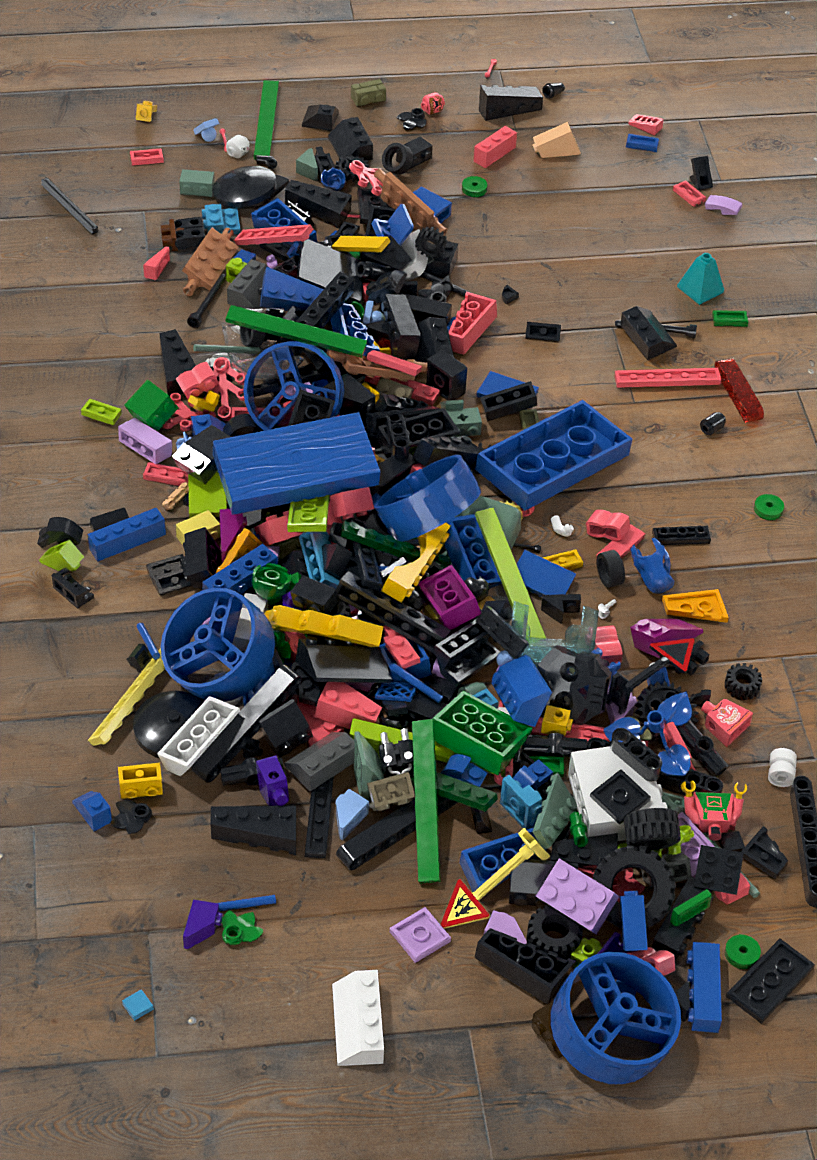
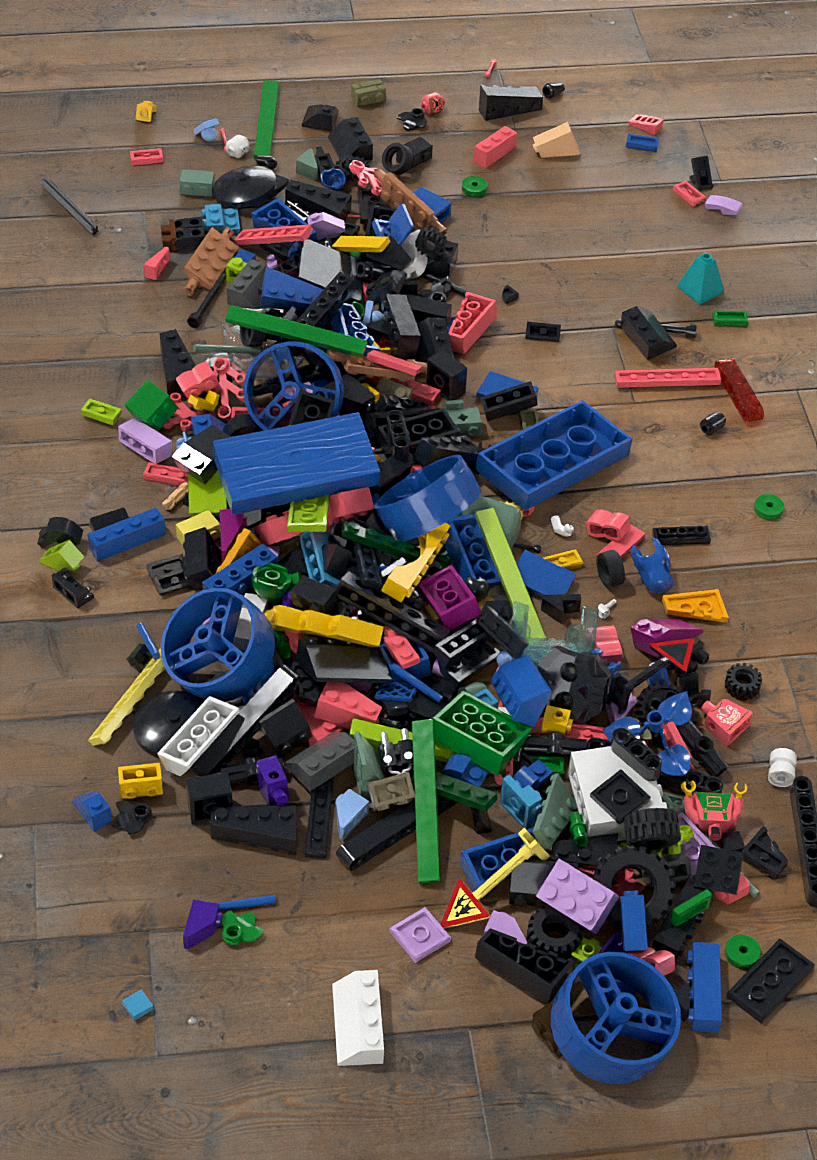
none -> black brick [186,772,233,824]
none -> lavender slope [308,212,346,241]
none -> black tile [676,672,699,695]

